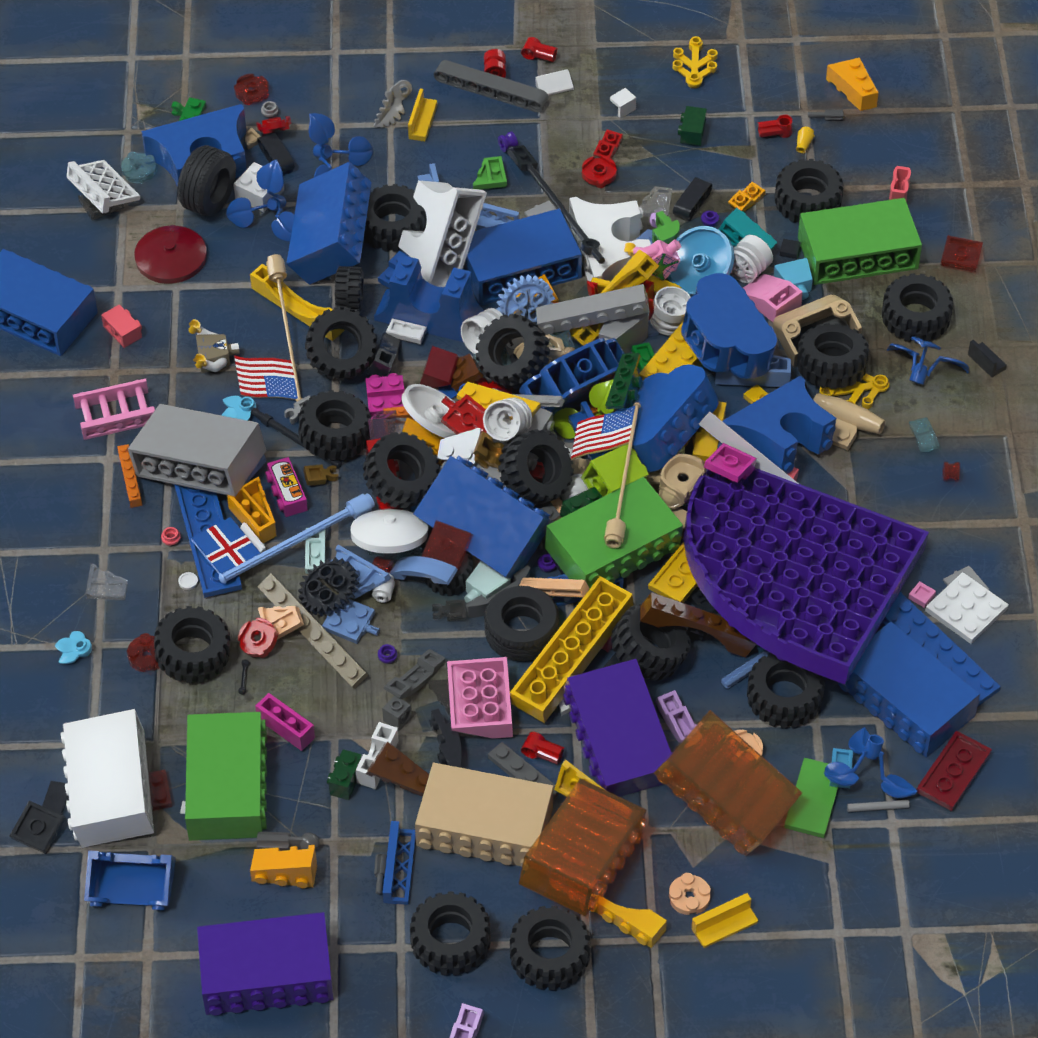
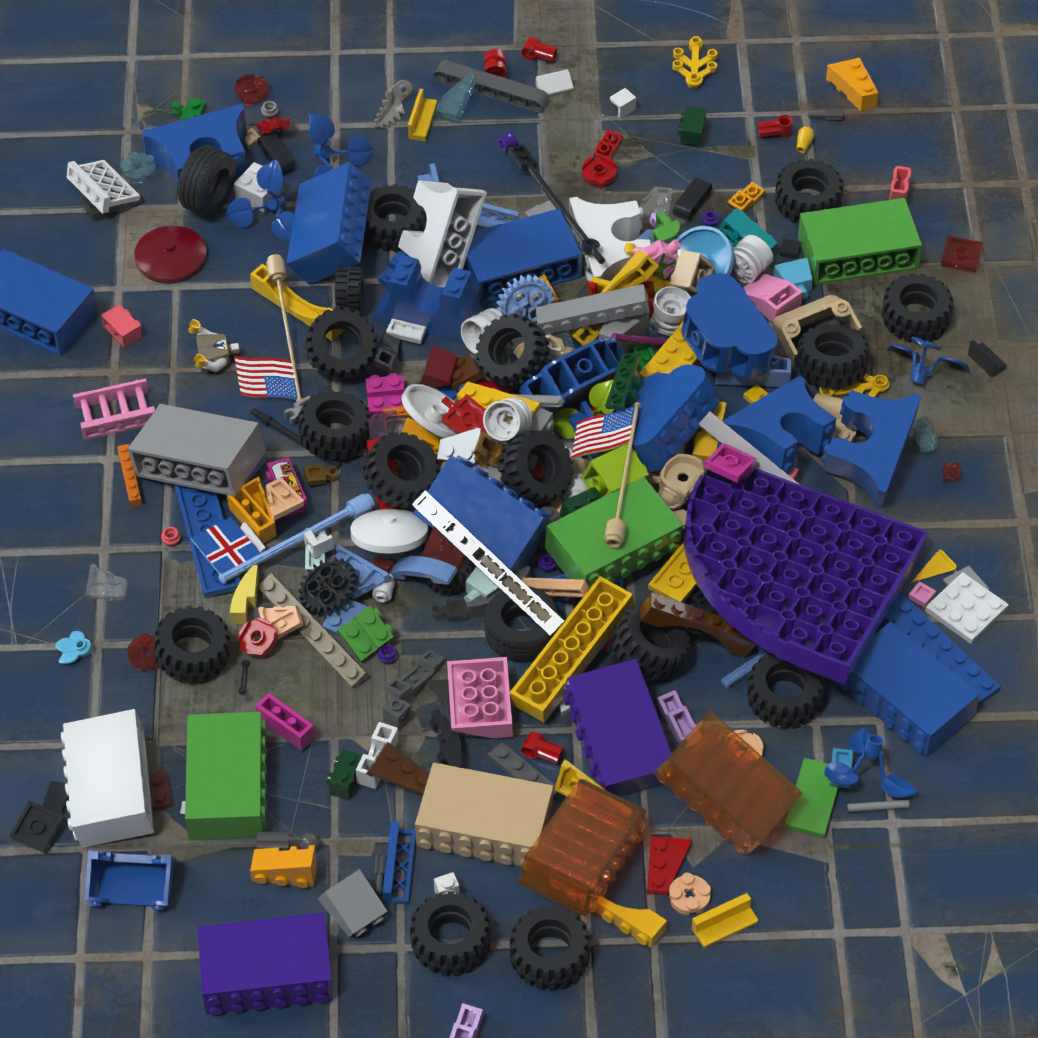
white piece [178,572,198,590] -> none
medium azure plate [221,396,256,421] -> none
bright green wing [473,156,507,190] -> none
dark red plate [916,730,992,811] -> none
none -> light yellow slope [230,565,259,624]
none -> light nougat wing [265,477,304,521]
none -> white panel [304,530,334,558]
none -> light grey slope [318,869,387,937]
none -> bright green plate [337,606,394,663]
none -> slope [412,490,564,636]
none -> white brick [434,872,460,895]
none -> clear light blue slope [436,71,477,124]
none -> magenta bar [611,333,668,346]
none -> red wing [647,836,692,896]
none -> tan brick [670,250,715,297]
none -> blue piece [821,390,922,508]
none -> yellow sticker [911,550,956,583]

